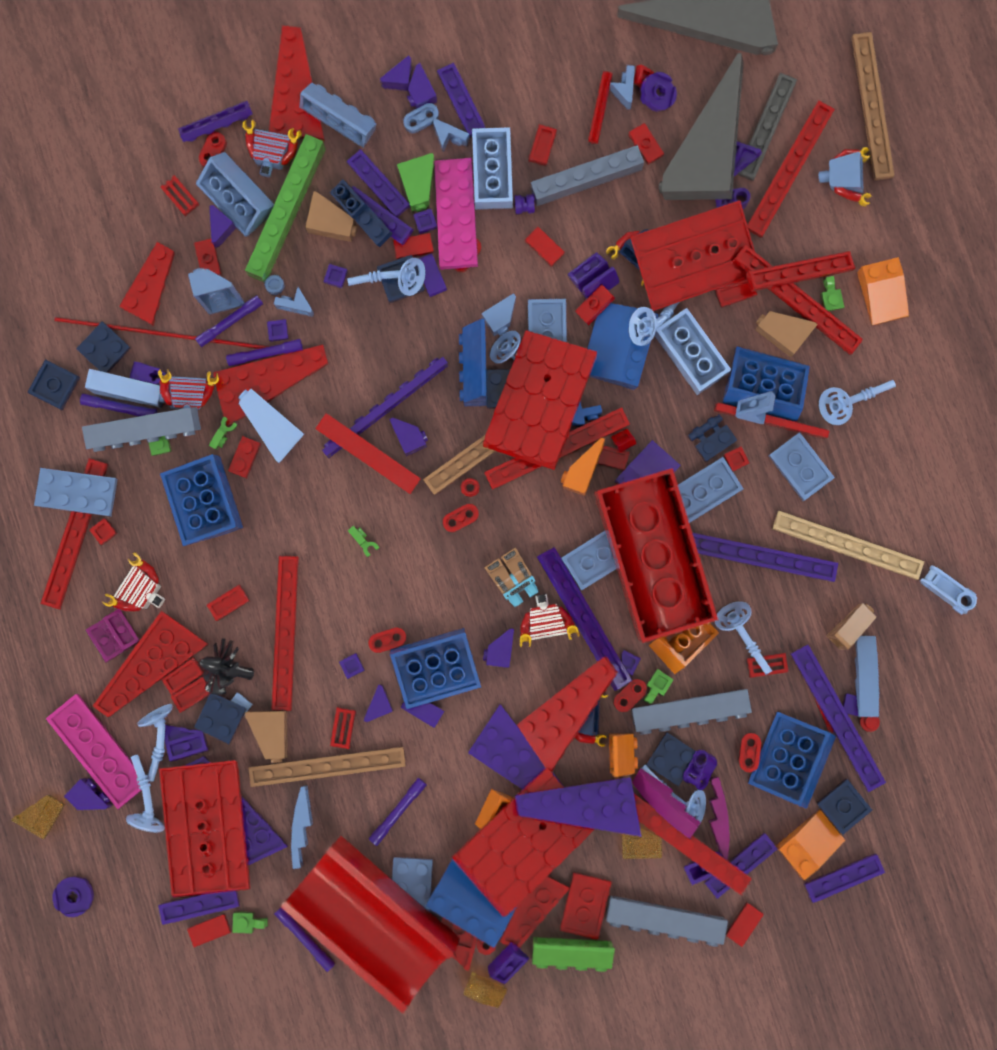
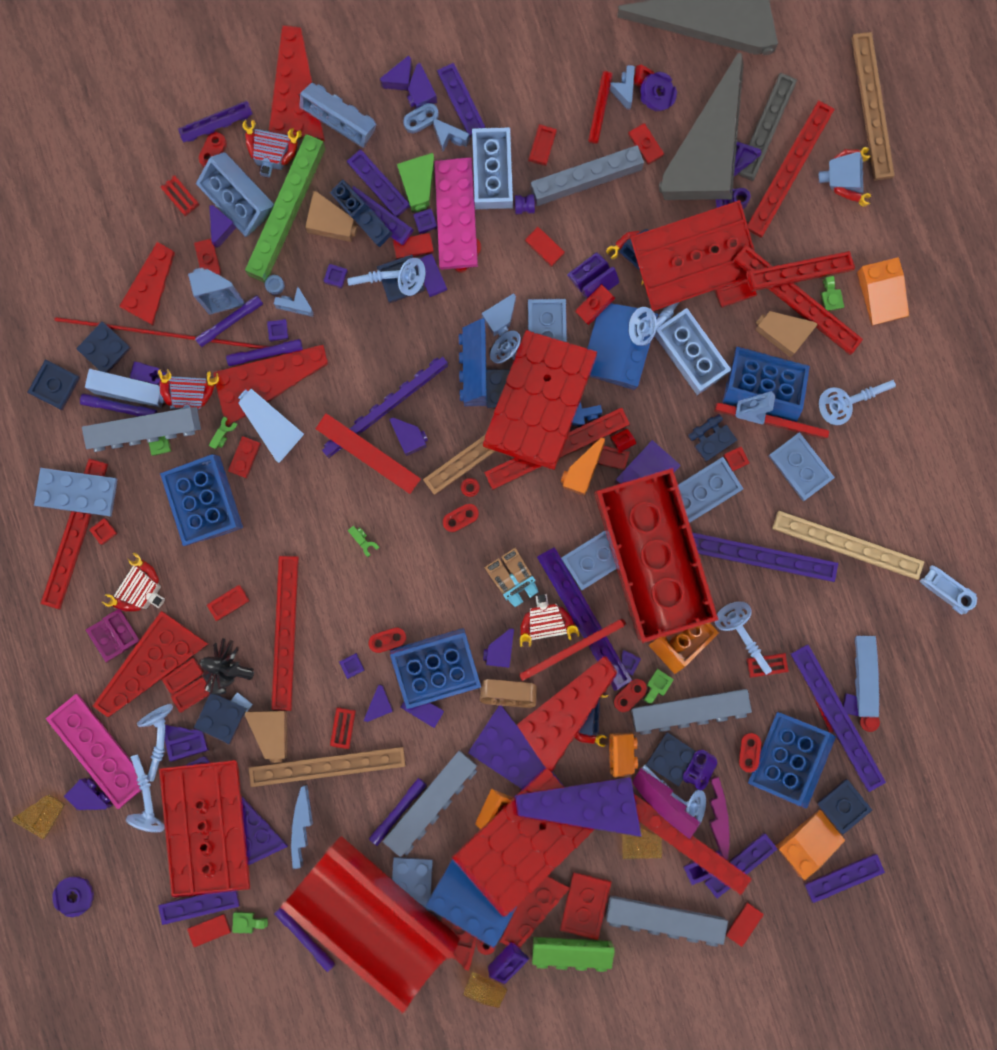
slope [826,603,876,650] -> none
none -> sand blue brick [383,750,477,857]
none -> medium nougat beam [480,679,537,708]
none -> red tile [519,618,627,681]

